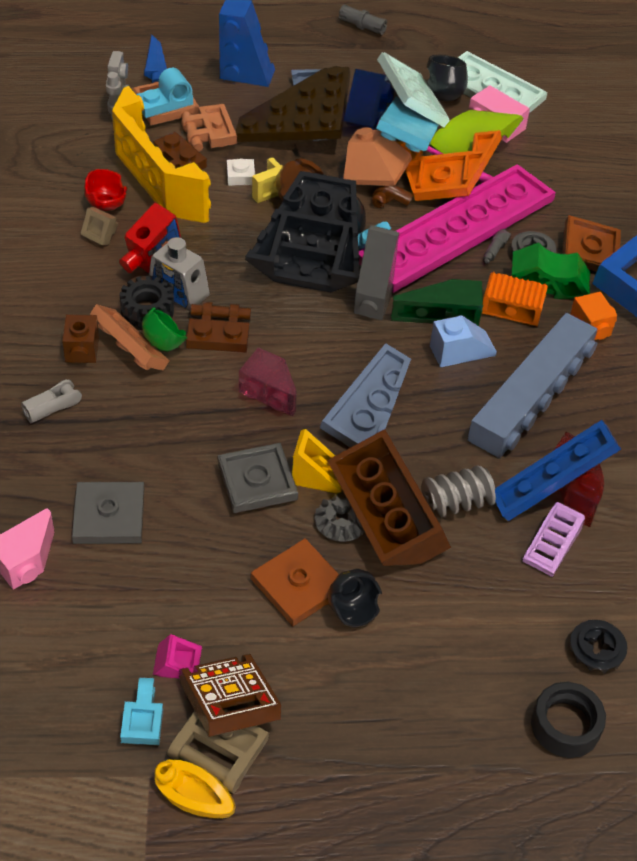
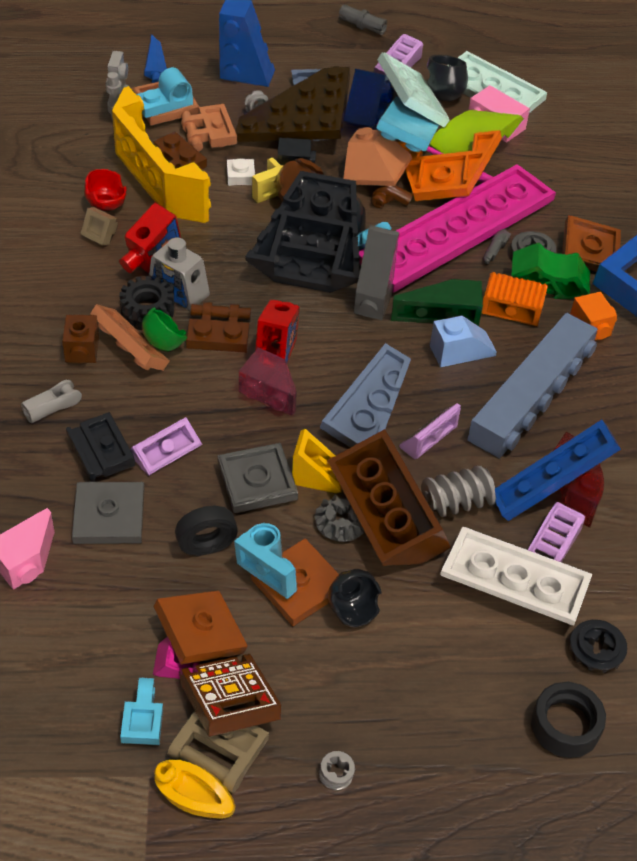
none -> black plate [66,412,135,482]
none -> lavender slope [130,417,203,476]
none -> dark orange plate [153,590,248,664]
none -> black tyre [175,505,238,556]
none -> medium azure plate [234,523,297,599]
none -> light grey plate [244,90,268,112]
none -> red torso [254,300,300,373]
none -> black brick [277,138,316,166]
none -> light grey bush [319,751,355,790]
none -> lavender slope [374,34,423,78]
none -> lavender slope [399,403,461,459]
none -> white slope [440,527,592,626]

